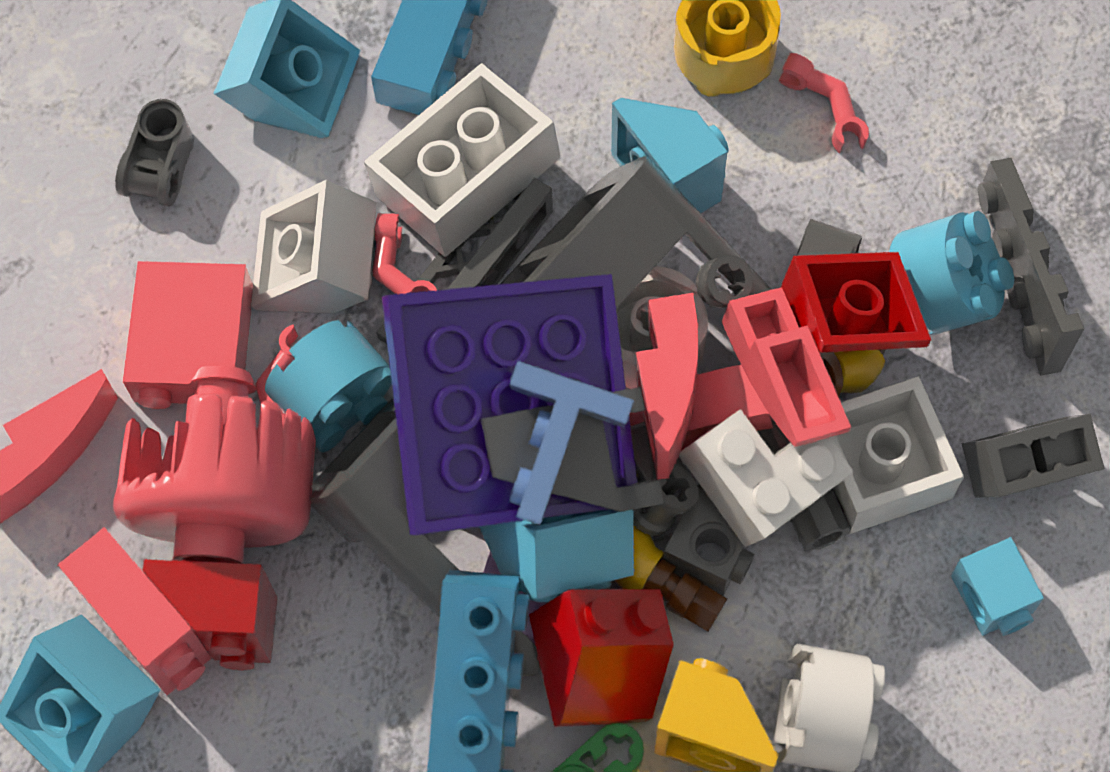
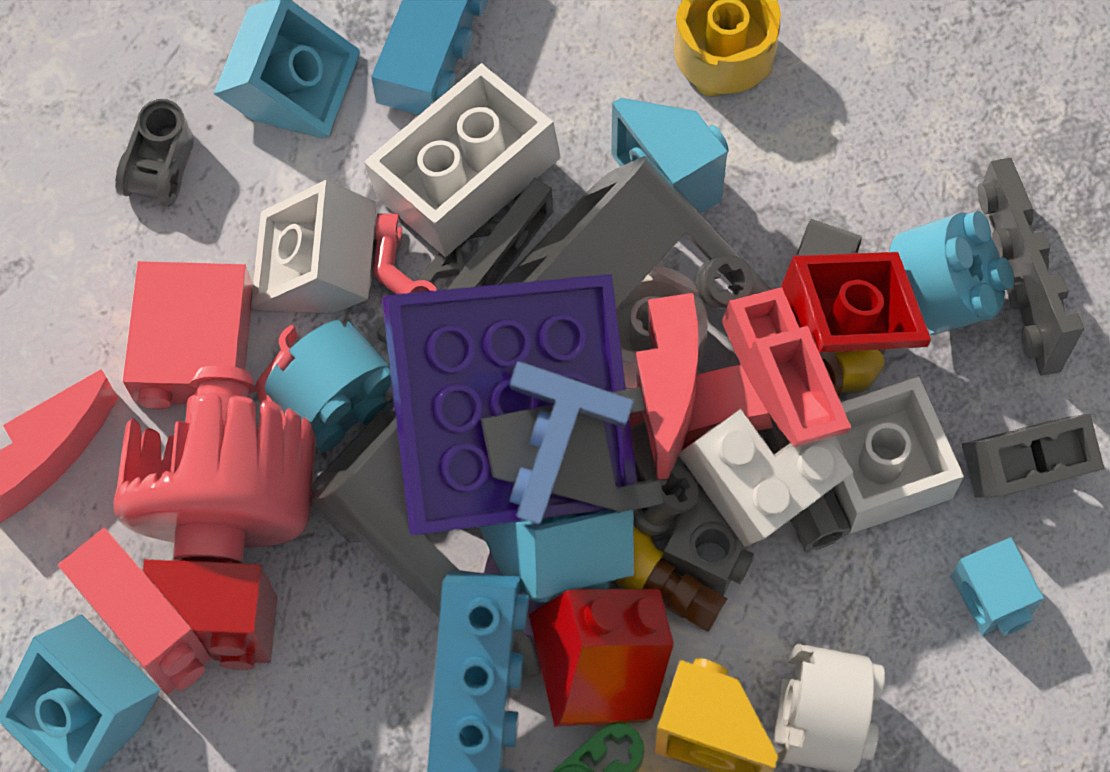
coral arm [779,53,869,153] -> none

